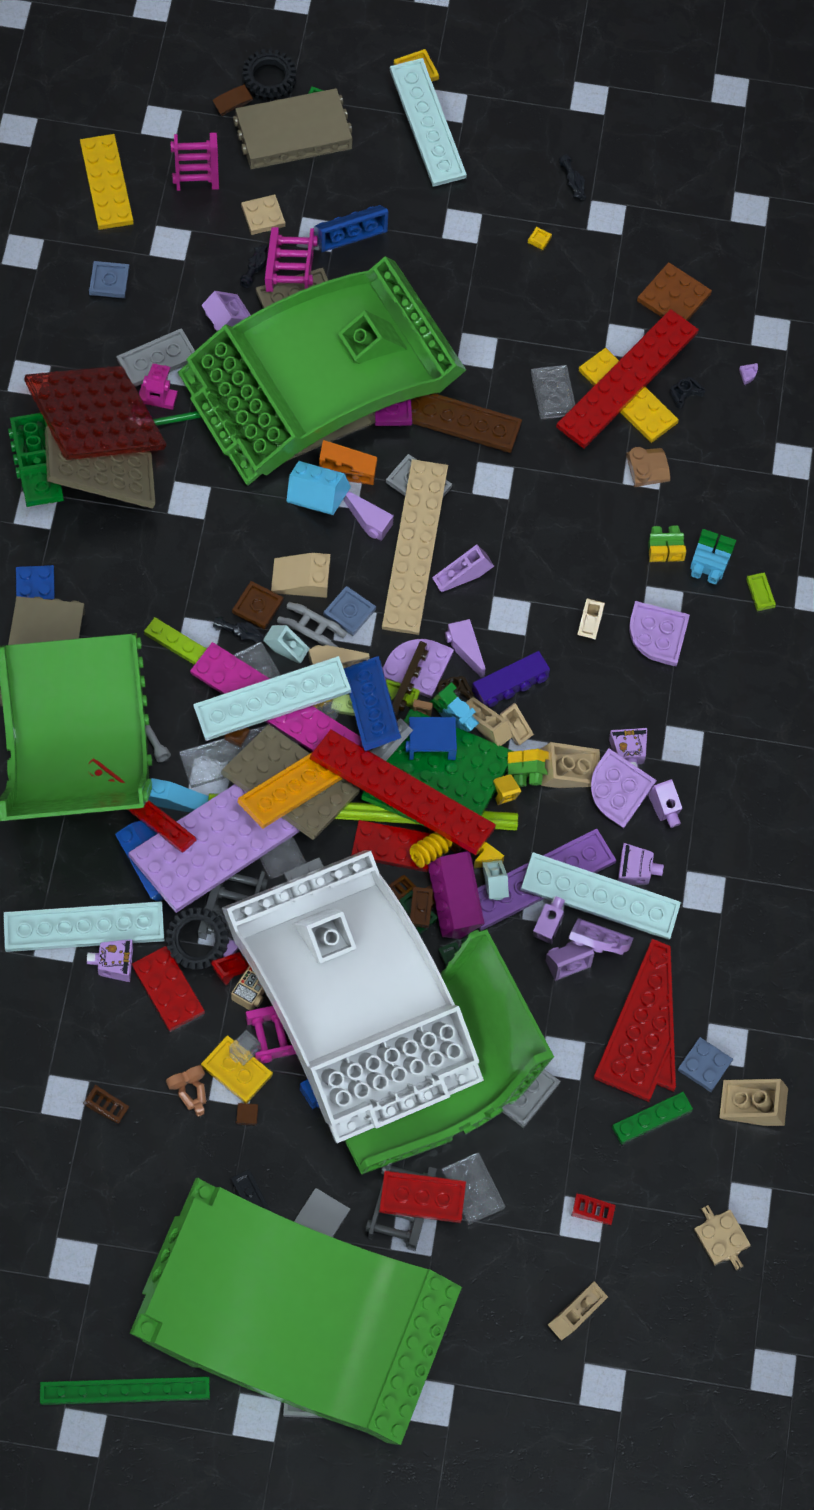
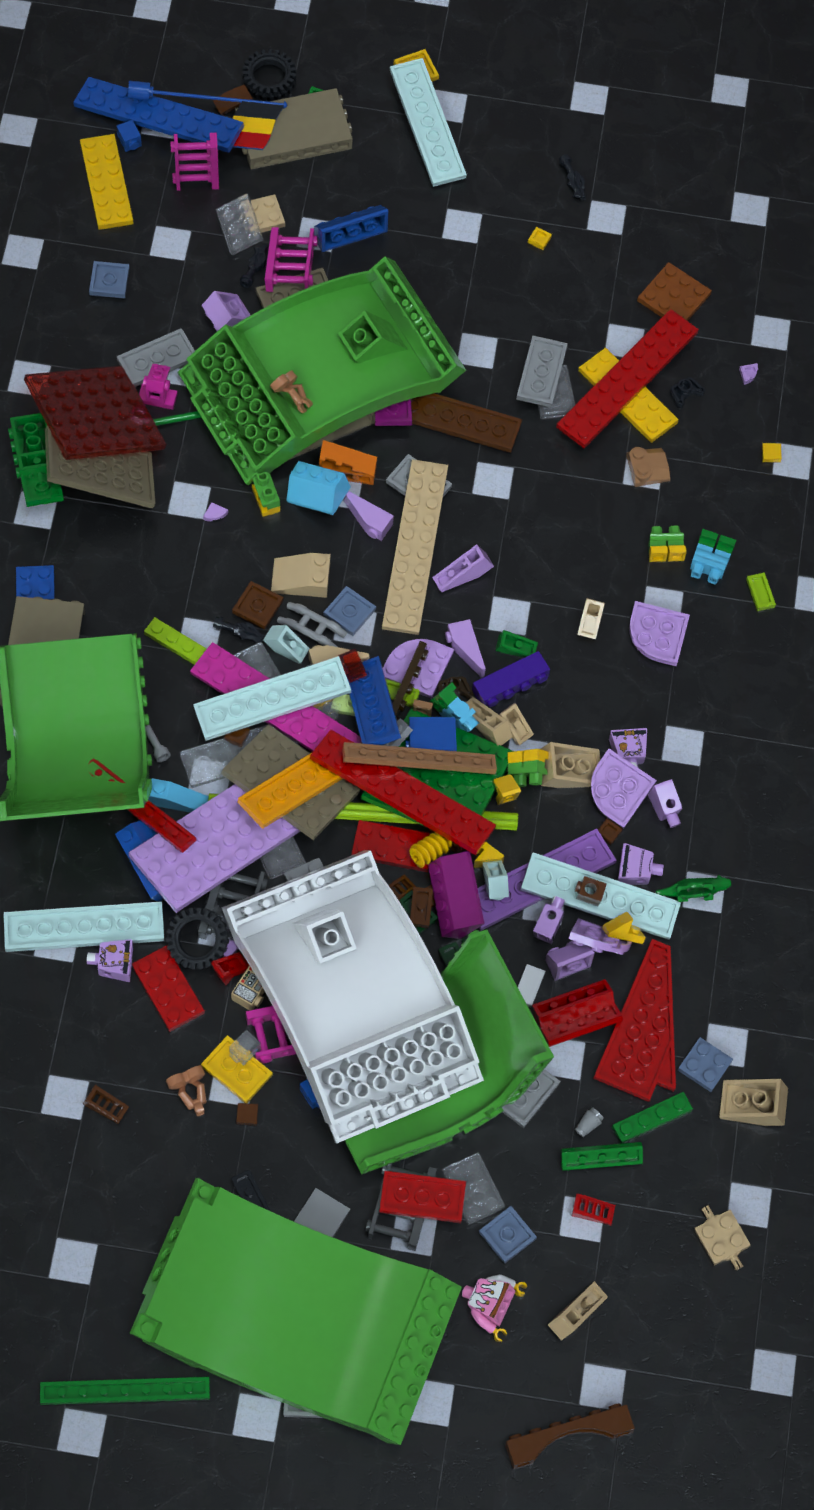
none -> blue plate [73,77,244,153]
none -> blue brick [116,120,142,152]
none -> flag [128,81,287,150]
none -> lavender tile [203,503,228,522]
none -> clear plate [216,194,263,255]
none -> bright green hips [252,472,280,517]
none -> nougat piece [270,370,313,413]
none -> clear red panel [338,649,367,683]
none -> medium nougat plate [342,742,497,774]
none -> torso [462,1274,527,1342]
none -> sand blue plate [479,1206,537,1264]
none -> green slope [495,630,538,658]
none -> reddish brown arch [505,1403,635,1469]
none -> light grey plate [516,336,568,407]
none -> white tile [518,964,545,1008]
none -> red brick [532,979,623,1047]
none -> green plate [561,1142,643,1171]
none -> reddish brown brick [574,876,607,906]
none -> light grey cone [574,1107,604,1138]
none -> reddish brown tile [598,818,623,845]
none -> yellow slope [602,912,646,944]
none -> green animal [655,875,731,902]
none -> yellow tile [762,443,782,463]

